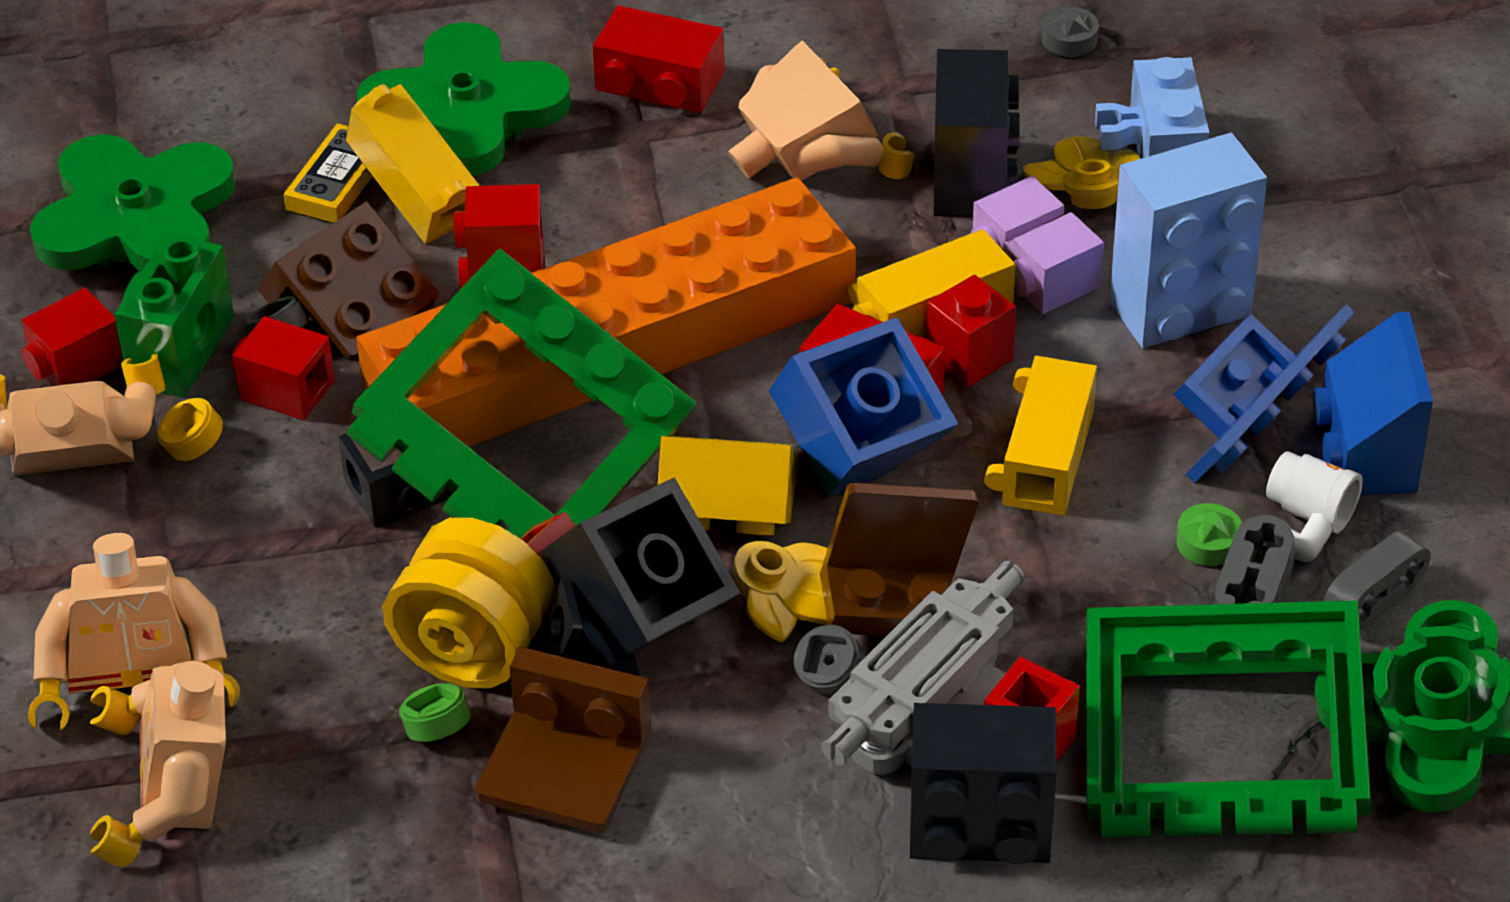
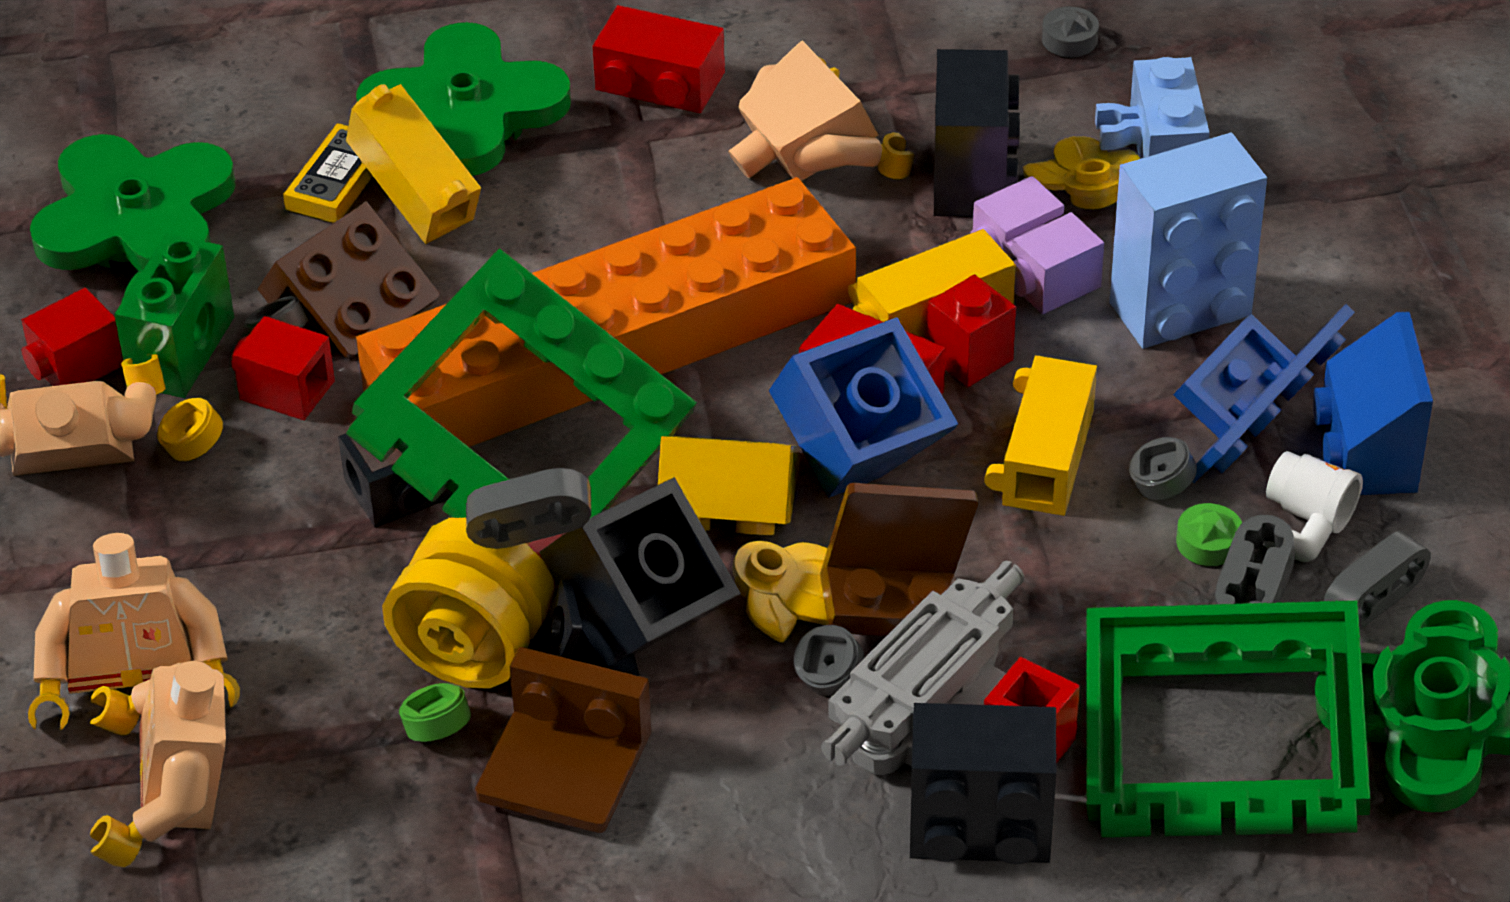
red brick [454,184,546,290] -> none
none -> dark grey beam [466,468,591,549]
none -> dark grey tile [1129,437,1197,500]

